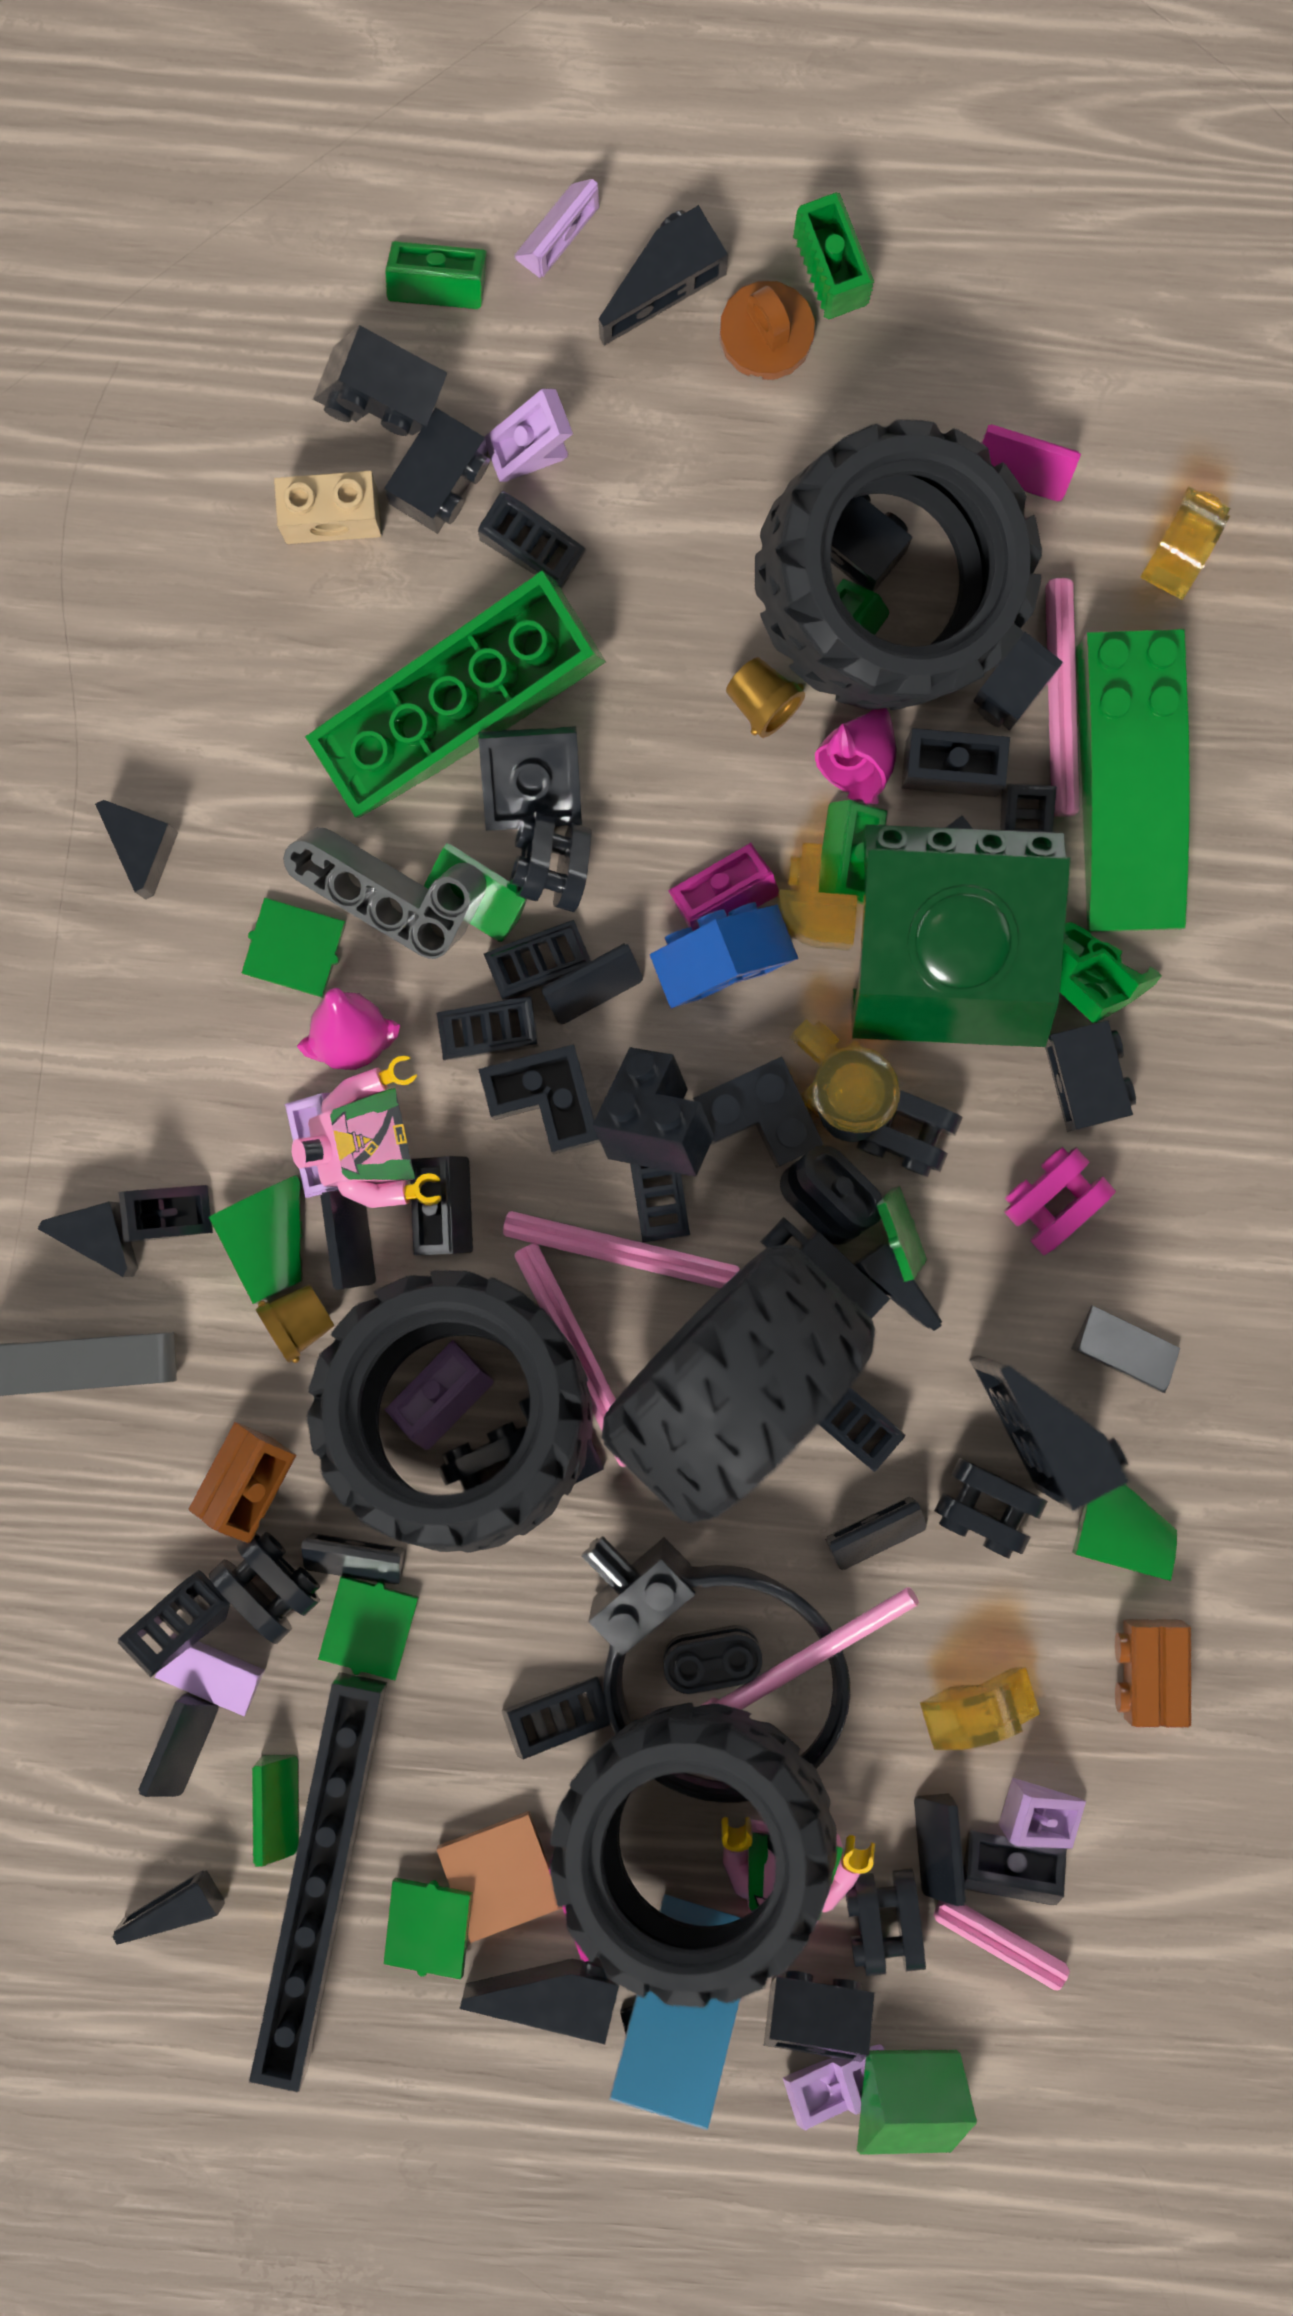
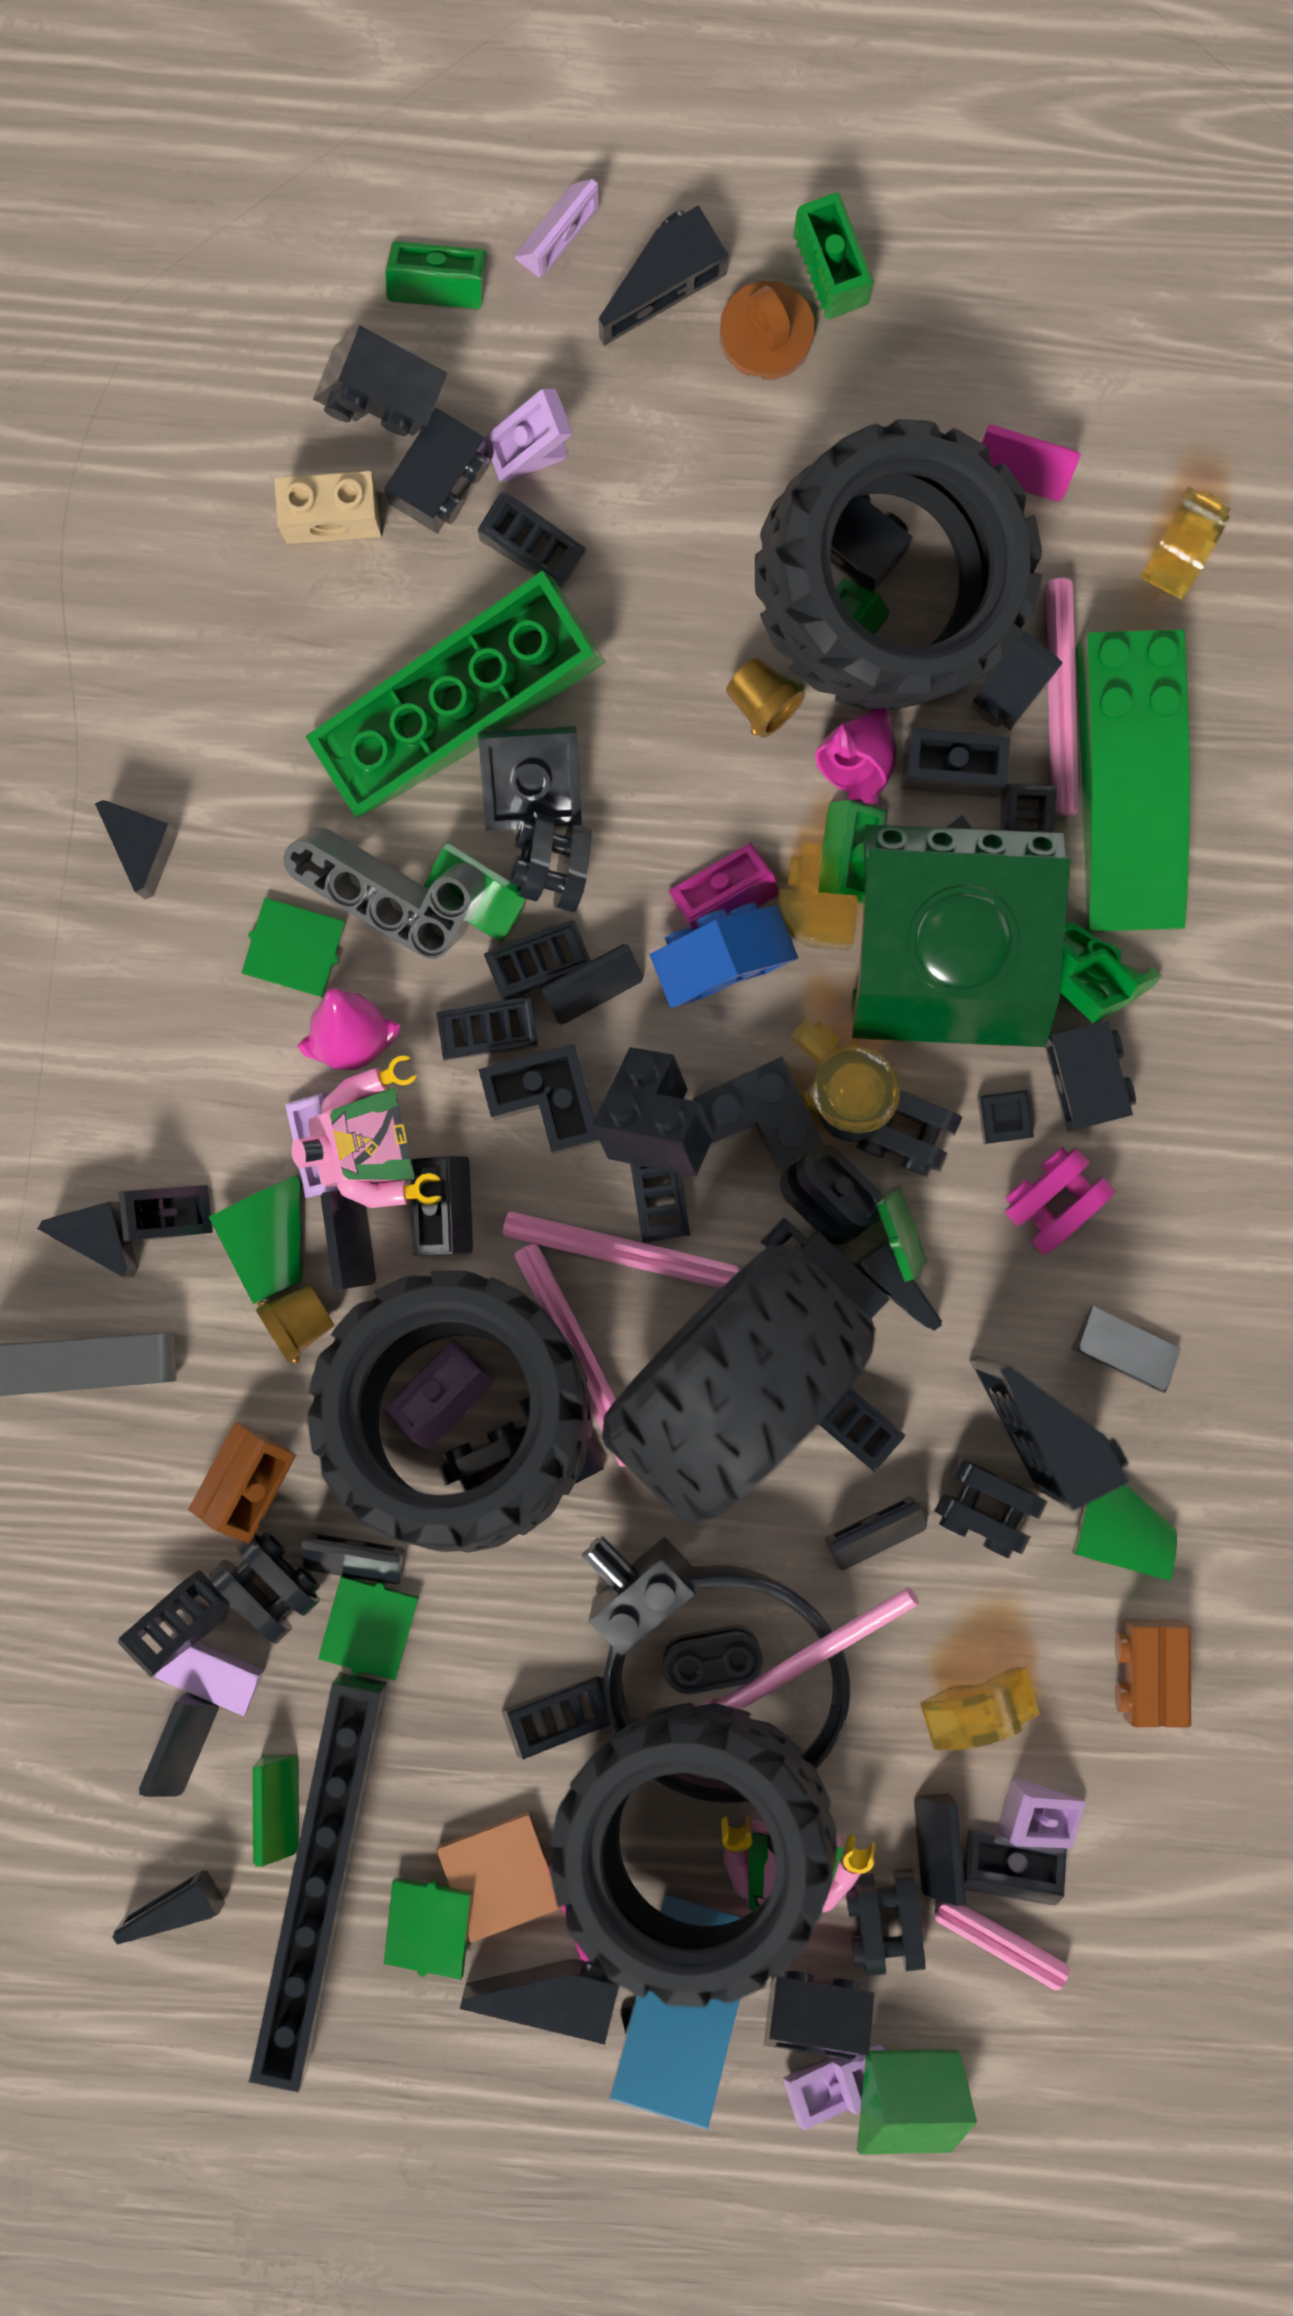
none -> black tile [977,1090,1034,1145]

